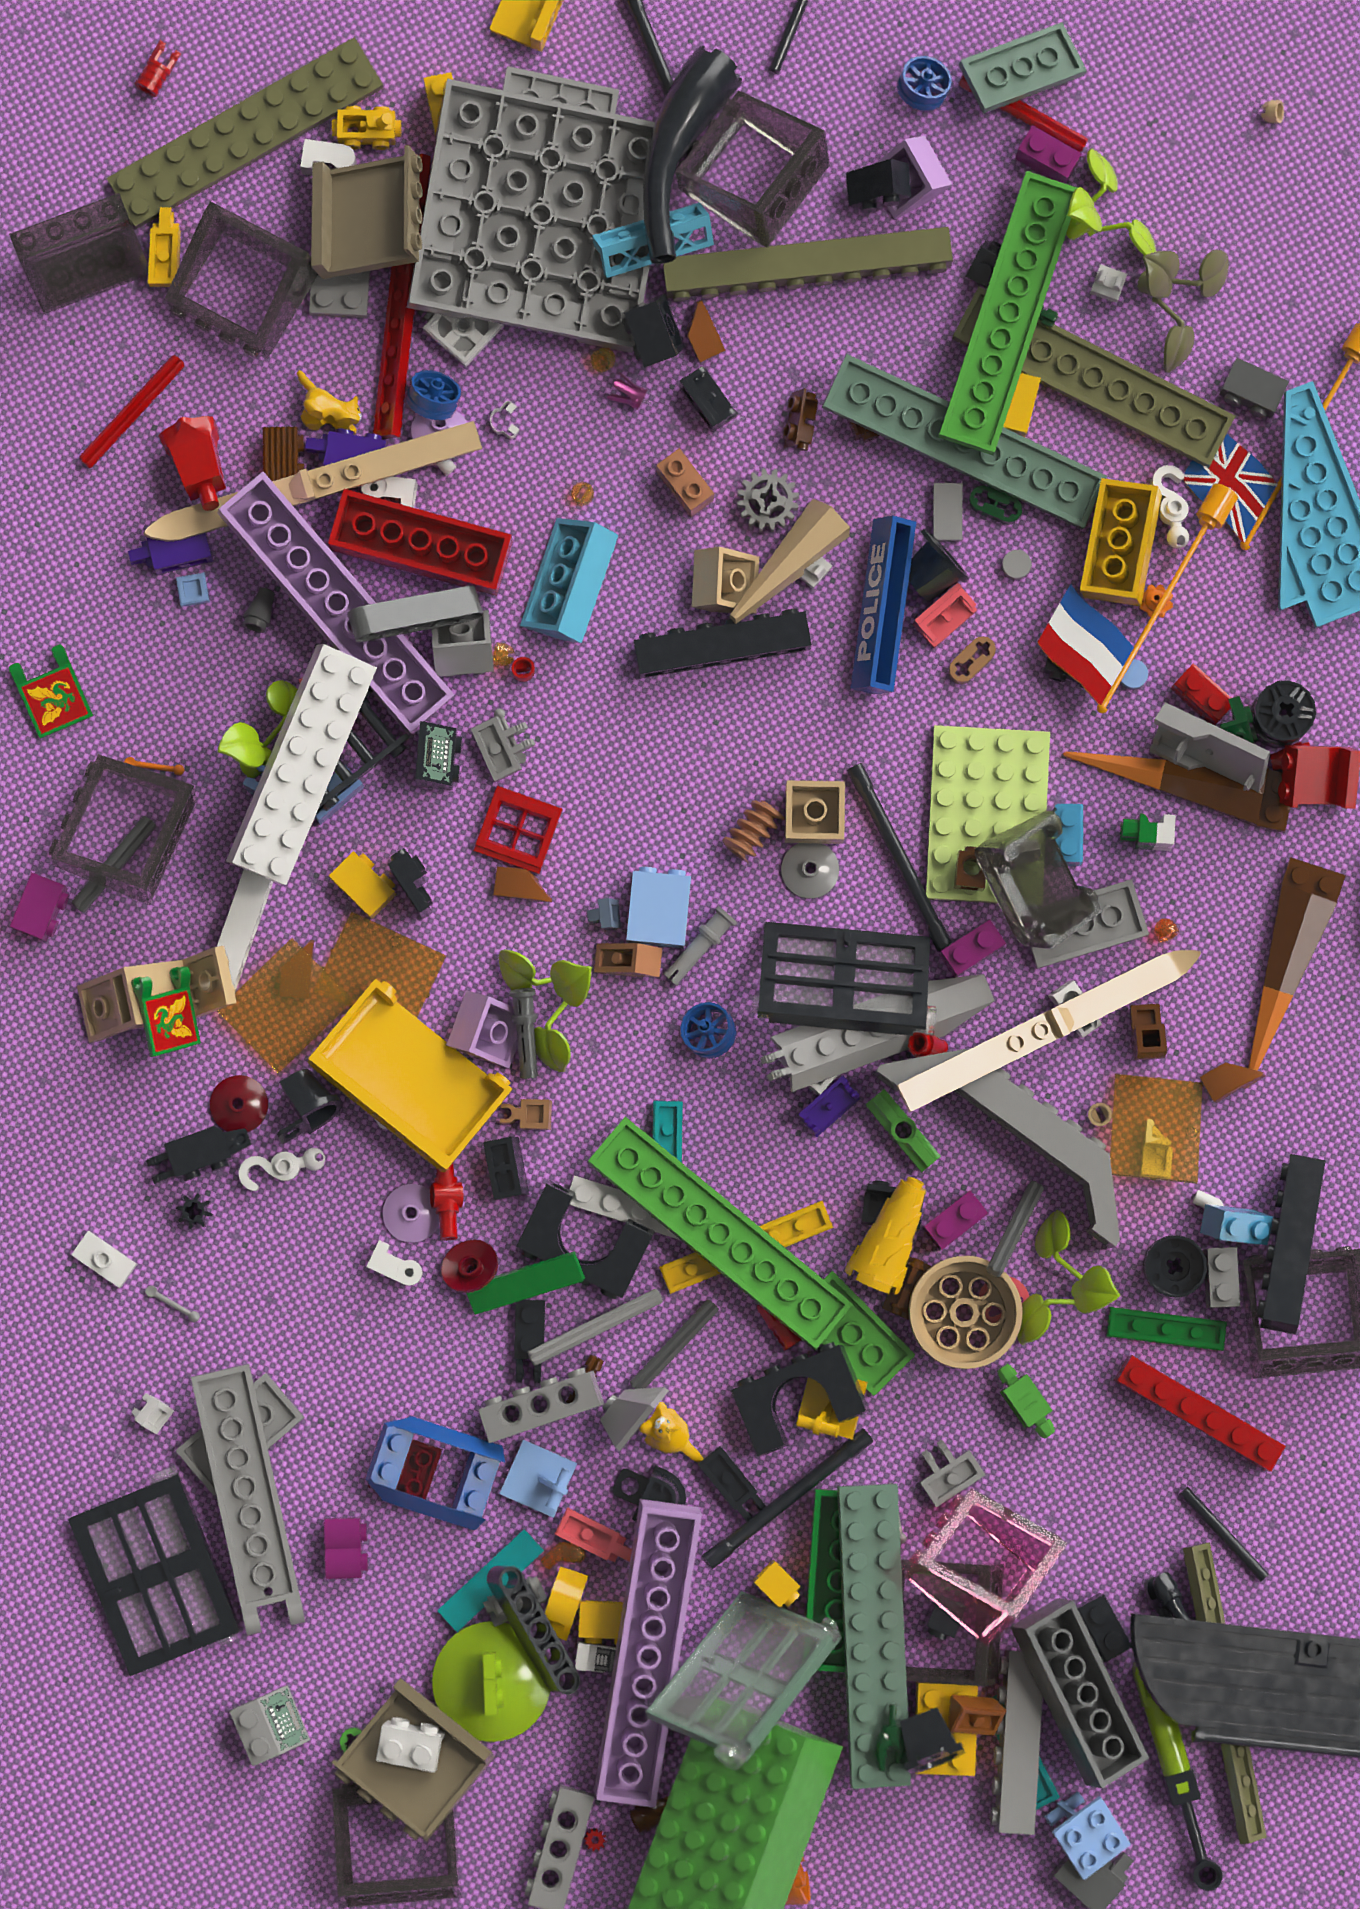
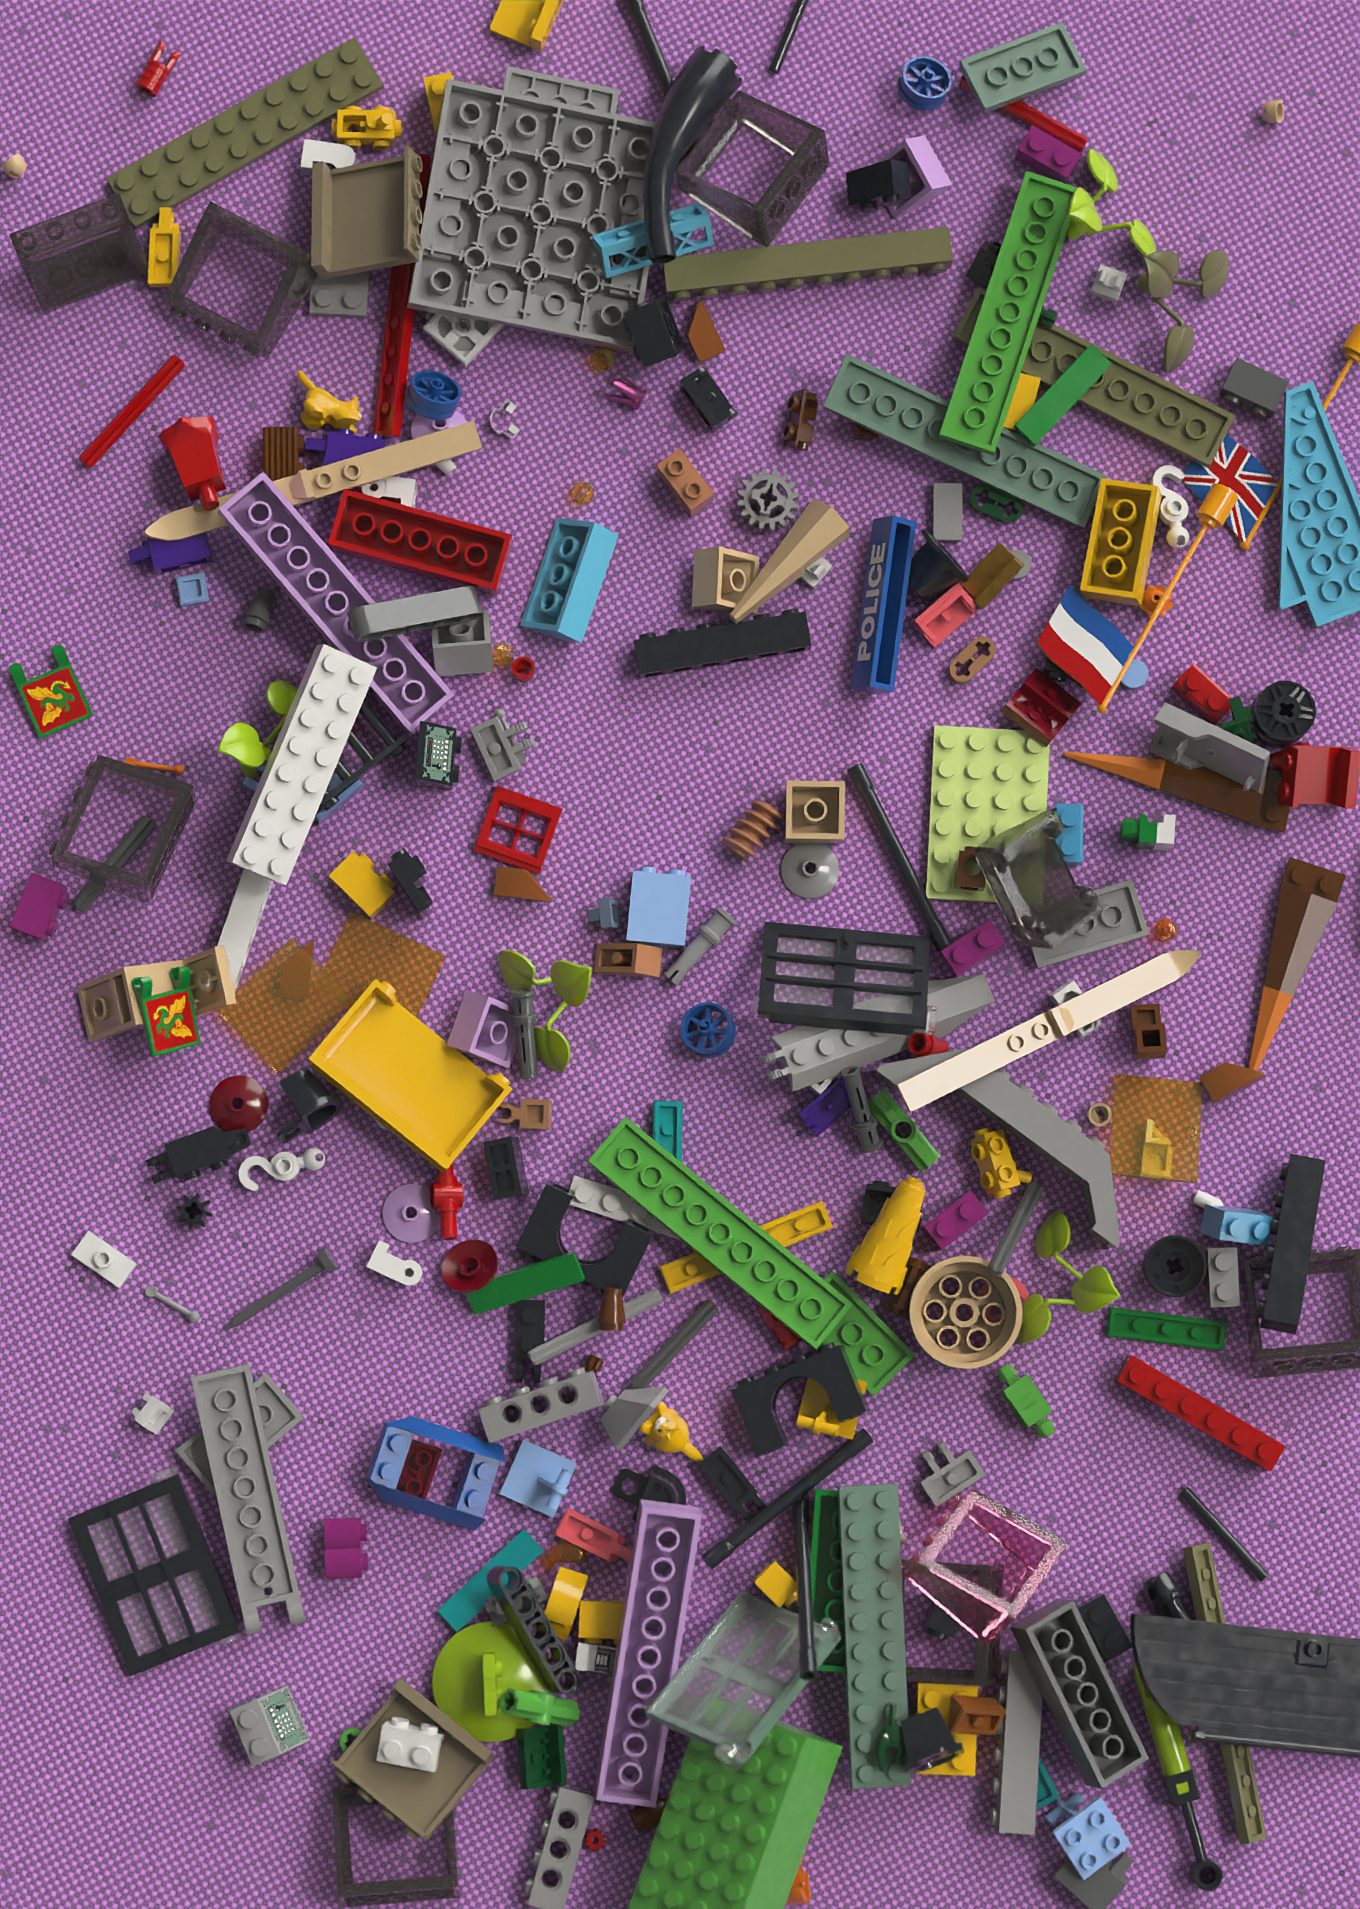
none -> tan hinge [1,153,26,178]
none -> dark grey piece [225,1245,340,1330]
none -> bright green piece [499,1688,581,1727]
none -> dark green bracket [517,1725,567,1789]
none -> reddish brown cone [597,1288,626,1331]
none -> black piece [791,1497,818,1681]
none -> dark grey pin [841,1066,884,1153]
none -> pearl gold panel [961,543,1025,609]
none -> yellow brick [970,1127,1032,1200]
none -> dark red slope [1001,668,1082,747]
none -> green tile [1013,344,1112,447]

